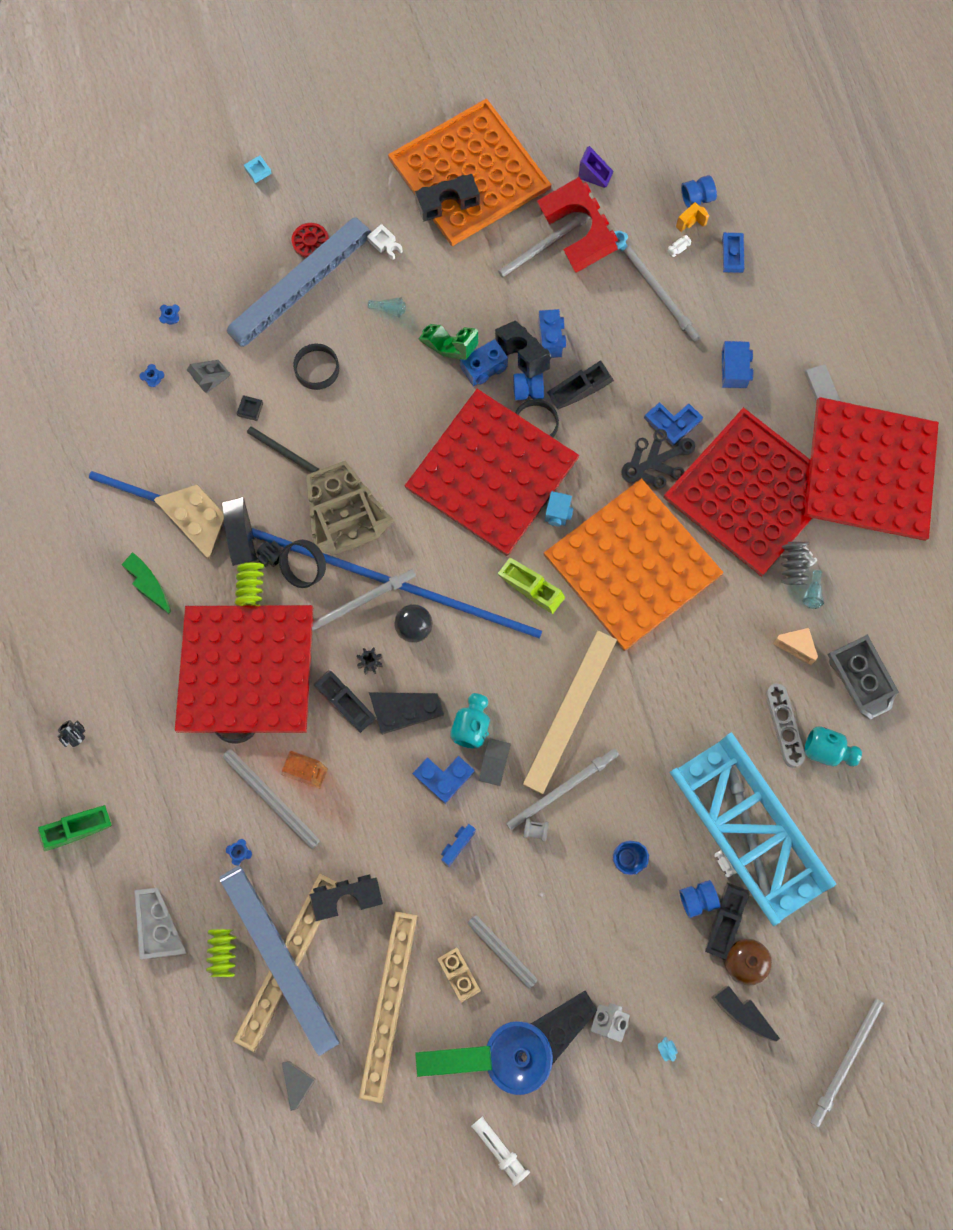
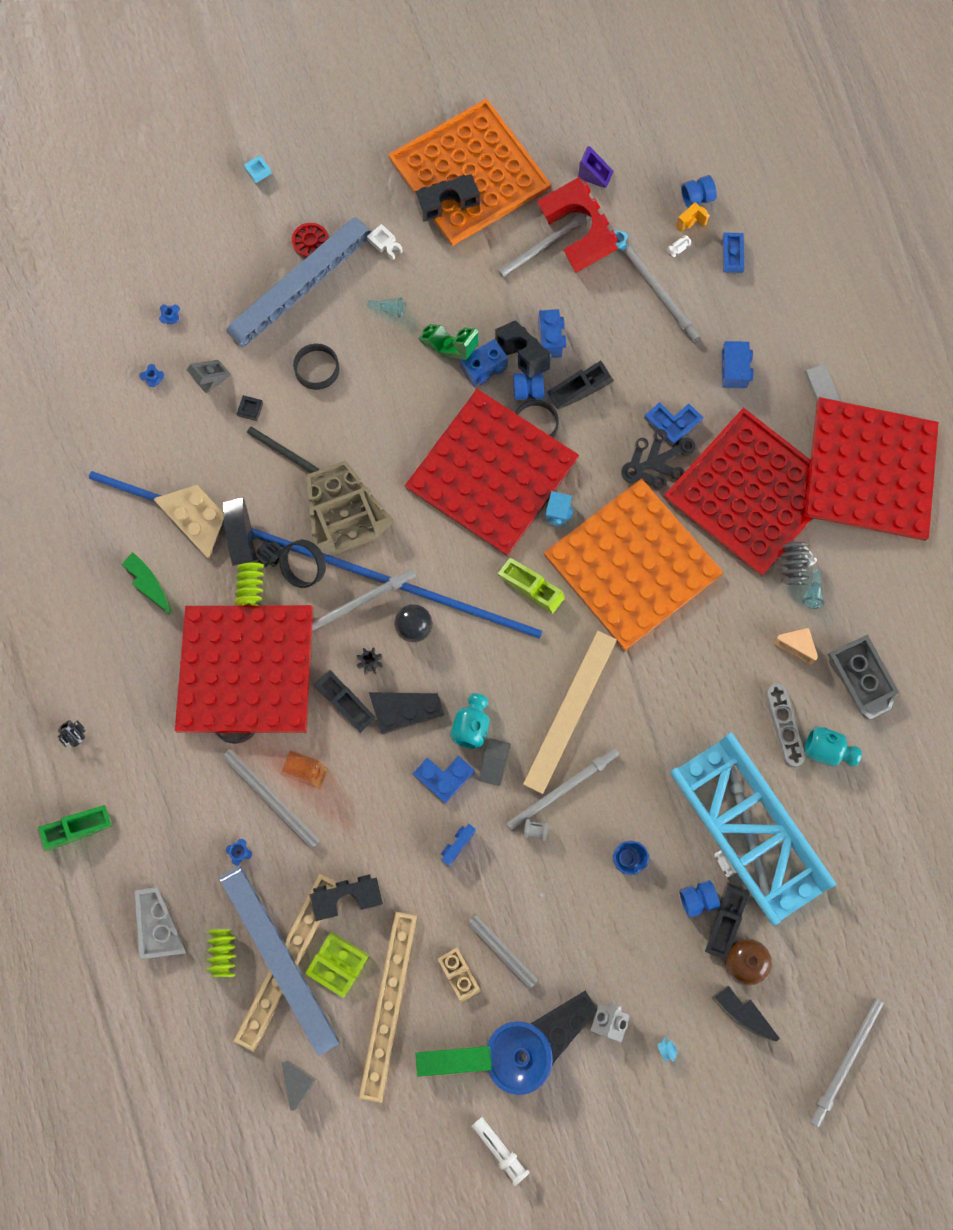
none -> lime slope [305,932,370,998]

